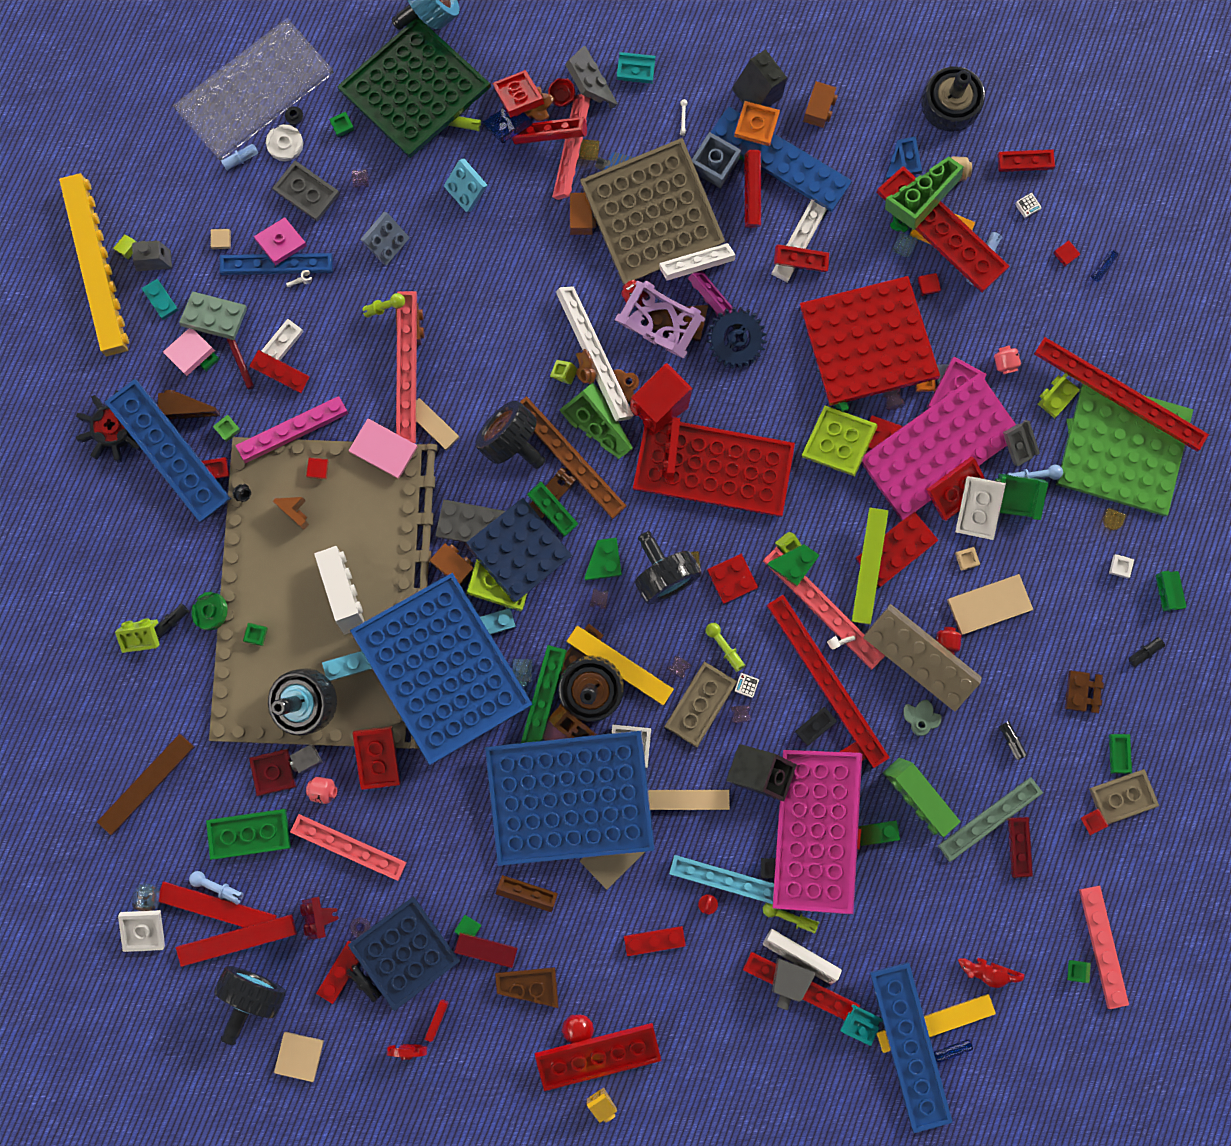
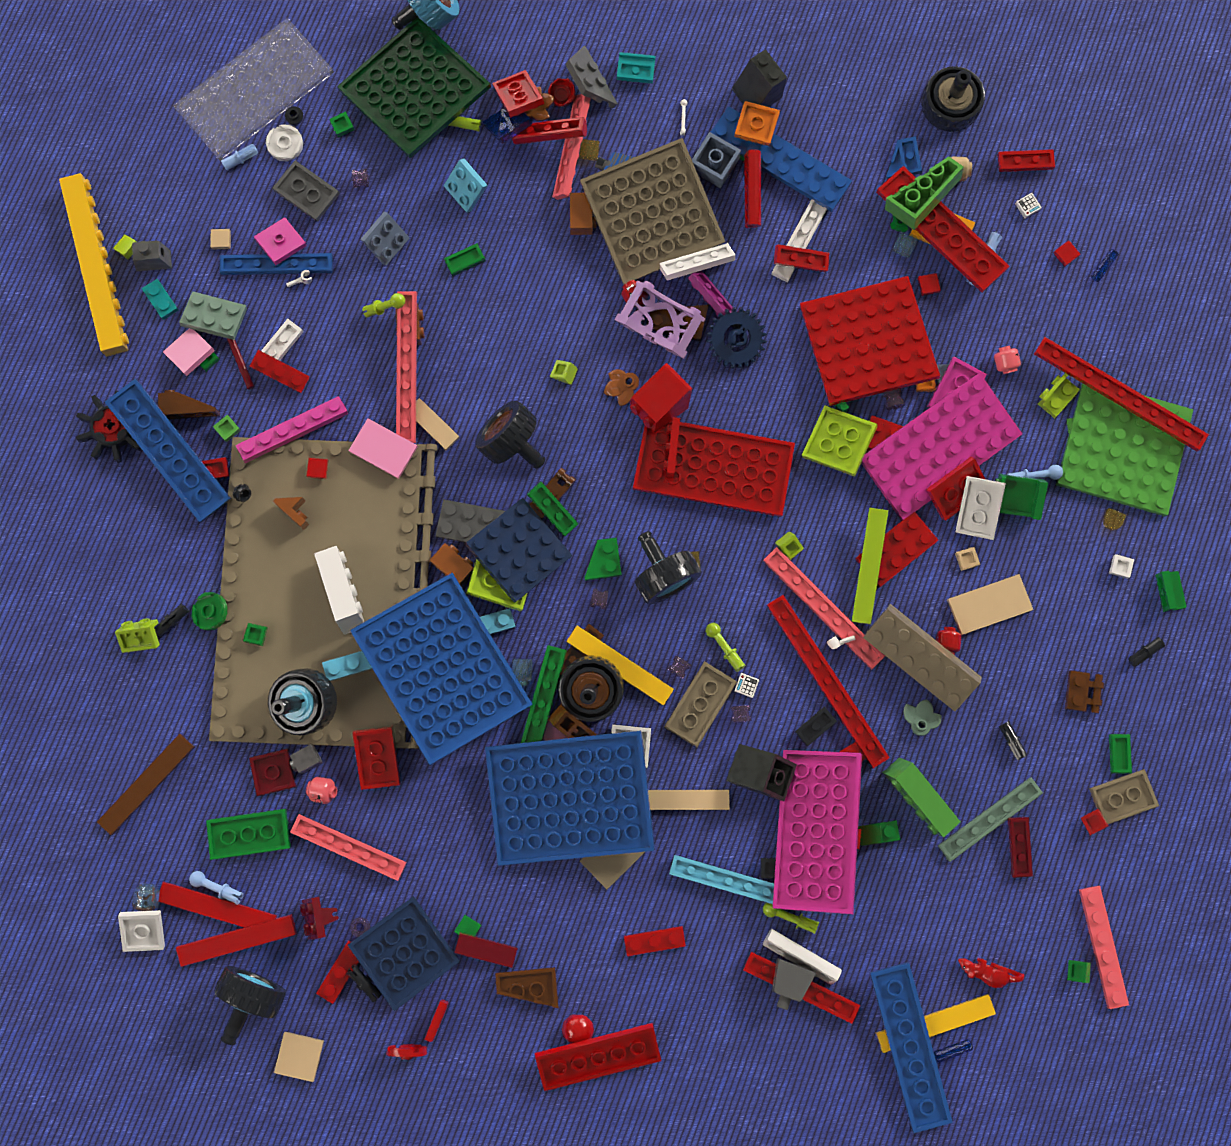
reddish brown plate [495,875,558,913] -> none
dark orange tile [520,396,627,520] -> none
white plate [556,286,634,421] -> none
bright green wedge [560,383,633,459] -> none
dark orange plate [576,349,596,384] -> none
yellow slope [587,1087,617,1123] -> none
red tile [698,894,718,914] -> none
red plate [707,553,758,604] -> none
green wing [767,544,819,587] -> none
dark orange brick [803,81,838,128] -> none
teal plate [840,1004,882,1046] -> none
dark grey plate [1003,420,1040,466] -> none
none -> green tile [444,243,486,276]

